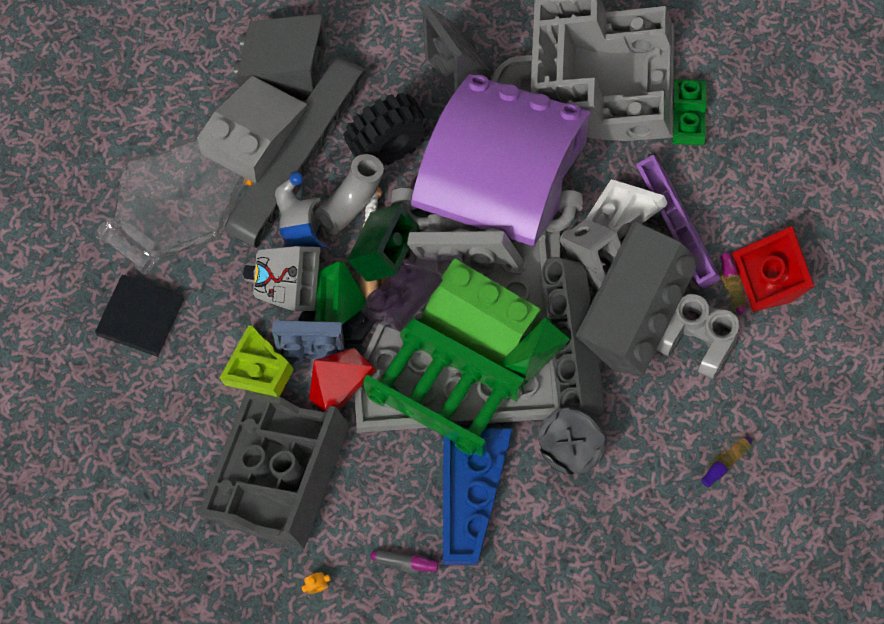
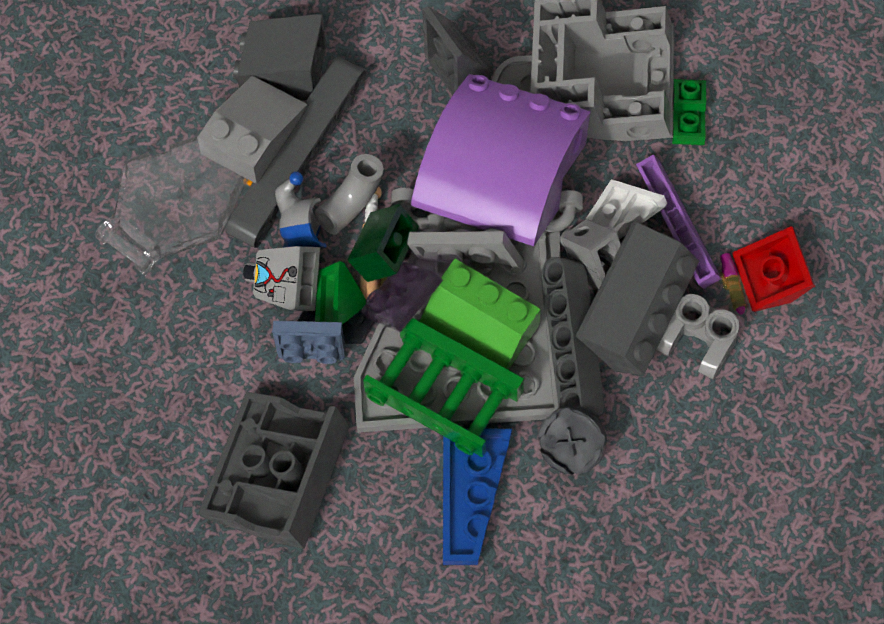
black tile [95,274,184,357] -> none
lime wing [219,325,294,397] -> none
light orange piece [301,572,331,594] -> none
red slope [309,348,376,412] -> none
black tyre [343,93,431,166] -> none
piece [370,549,439,574] -> none
green slope [498,317,570,386] -> none
piece [701,437,752,488] -> none

